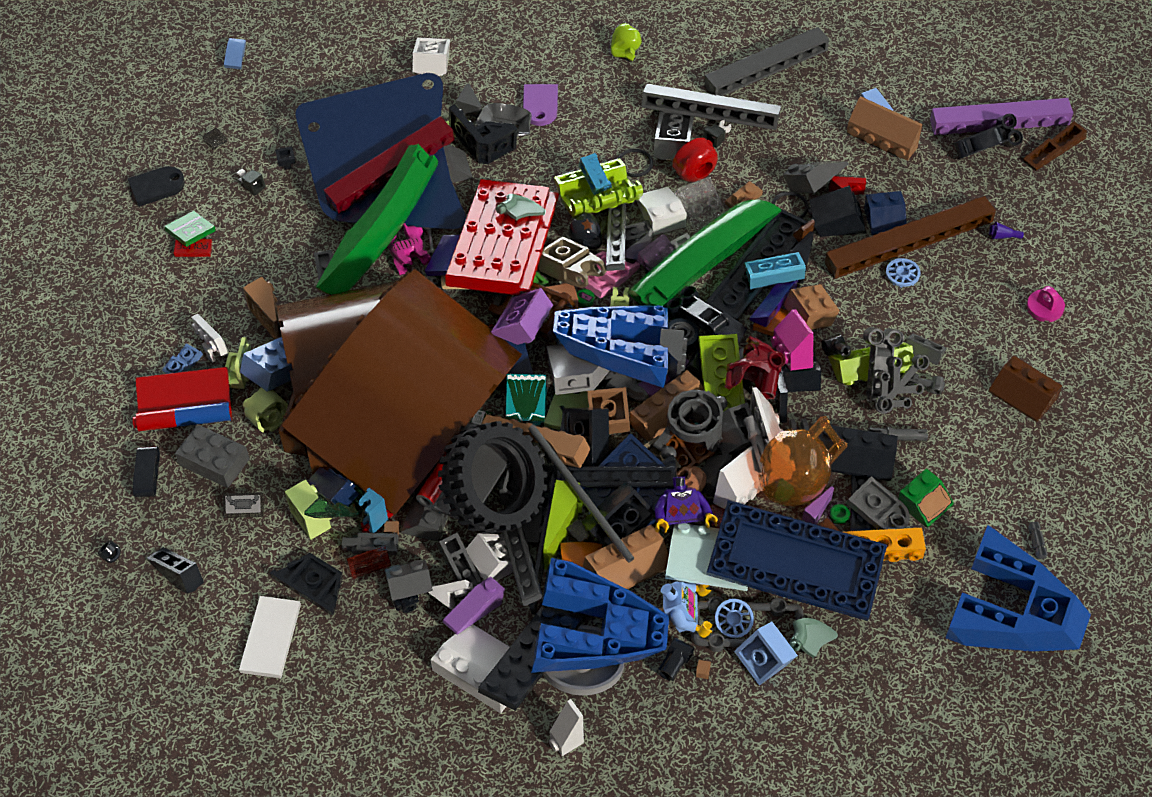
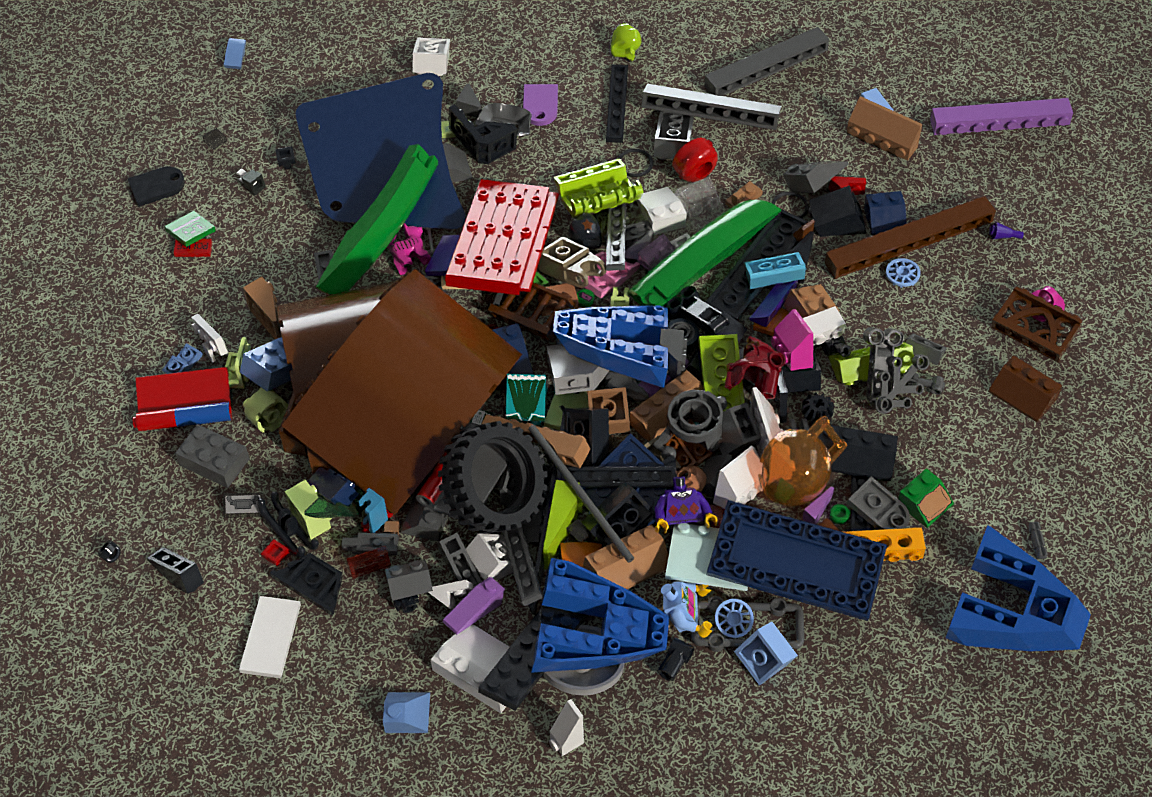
black beam [133,446,160,497] -> none
dark red brick [324,116,454,214] -> none
medium lavender slope [491,288,553,345] -> none
sand green arm [496,194,546,220] -> none
dark azure hinge [579,153,612,195] -> none
medium nougat piece [696,660,711,679] -> none
pearl dark grey piece [703,120,731,148] -> none
light grey pin [744,416,773,475] -> none
sand green arm [789,618,838,658] -> none
dark grey pin [868,426,928,441] -> none
black piece [952,113,1023,160] -> none
reddish brown slope [1023,121,1087,171] -> none
none -> black piece [257,491,319,558]
none -> red tile [261,539,290,566]
none -> medium blue slope [383,692,430,733]
none -> black tile [606,64,628,143]
none -> black gear [801,392,834,424]
none -> white slope [803,306,846,345]
none -> reddish brown fence [991,286,1082,363]

